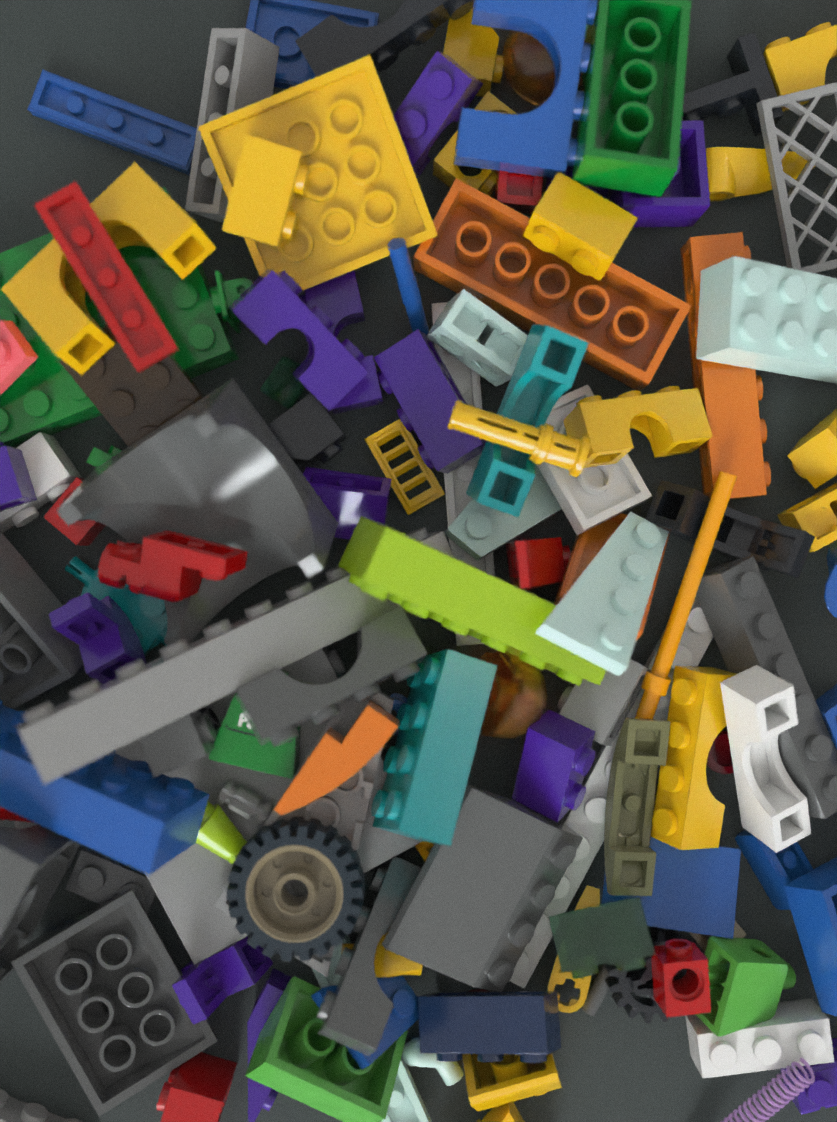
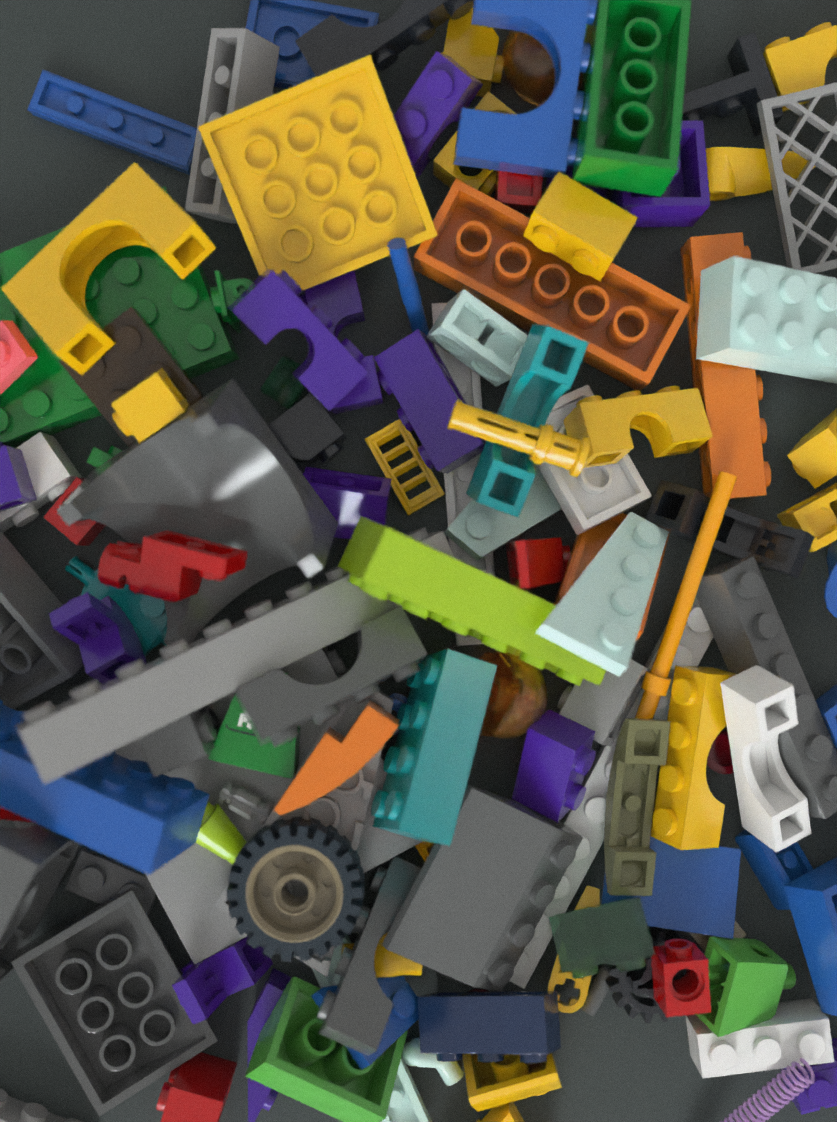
red plate [34,181,179,373] -> none
yellow brick [222,135,310,248] -> none
none -> yellow brick [111,368,189,443]

